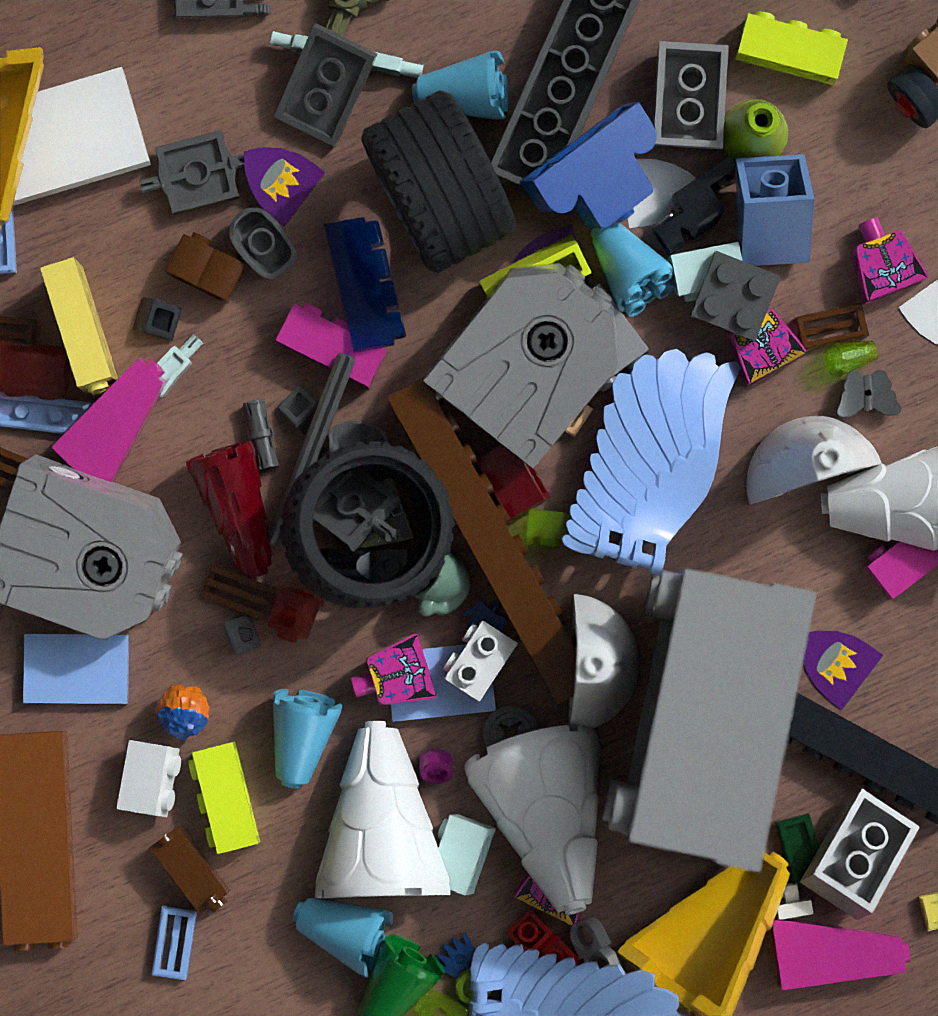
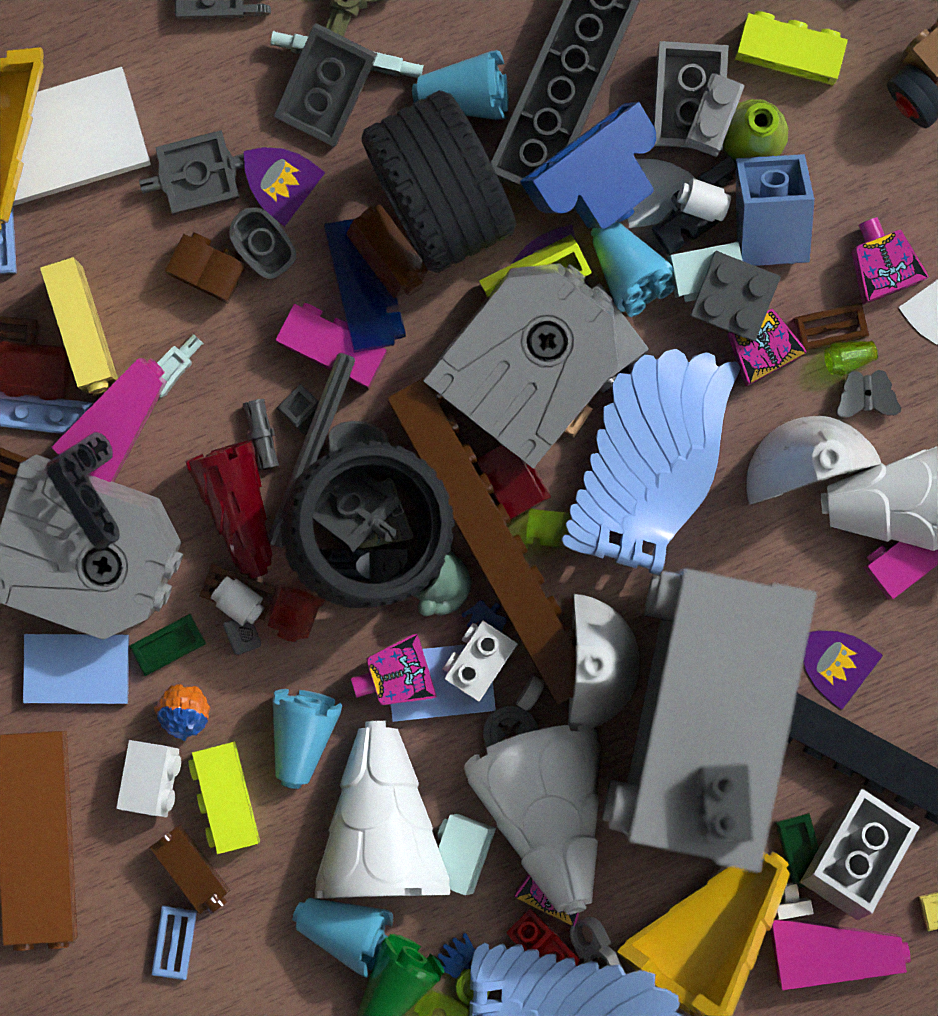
black slope [133,297,182,341] -> none
magenta tile [419,749,454,784] -> none
none -> black beam [46,432,120,549]
none -> dark green tile [129,614,207,676]
none -> white brick [211,576,264,626]
none -> reddish brown brick [346,204,428,299]
none -> white tile [516,675,545,711]
none -> white brick [677,178,731,222]
none -> light grey brick [684,73,745,157]
none -> dark grey brick [695,764,753,843]

